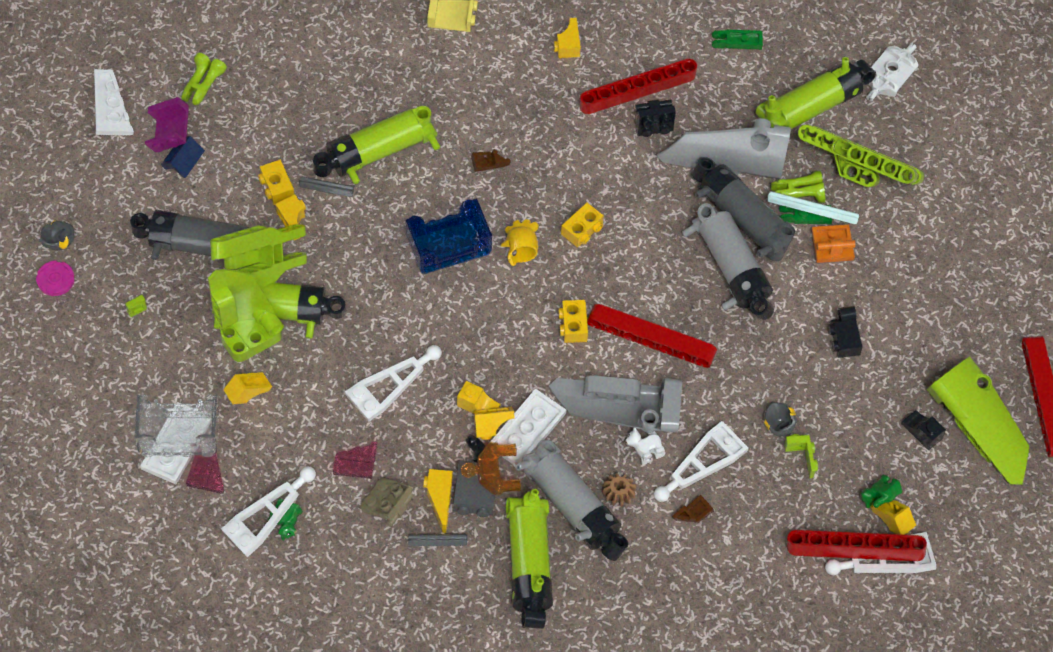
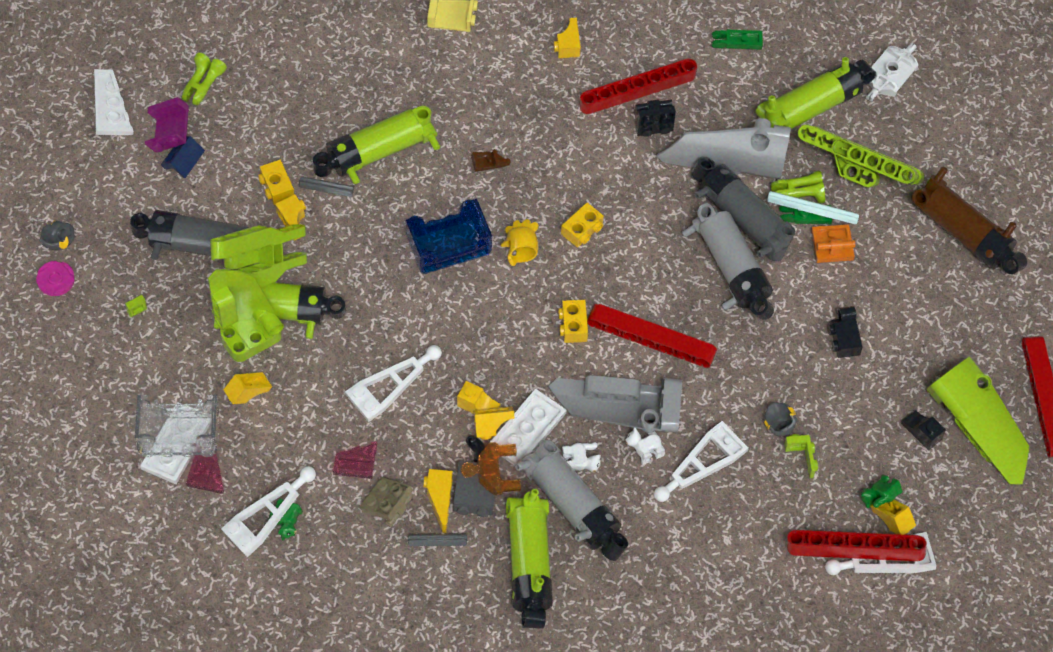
medium nougat gear [603,472,636,507] -> none
reddish brown slope [672,495,714,523] -> none
none -> white animal [562,442,601,473]
none -> reddish brown piece [912,167,1027,275]

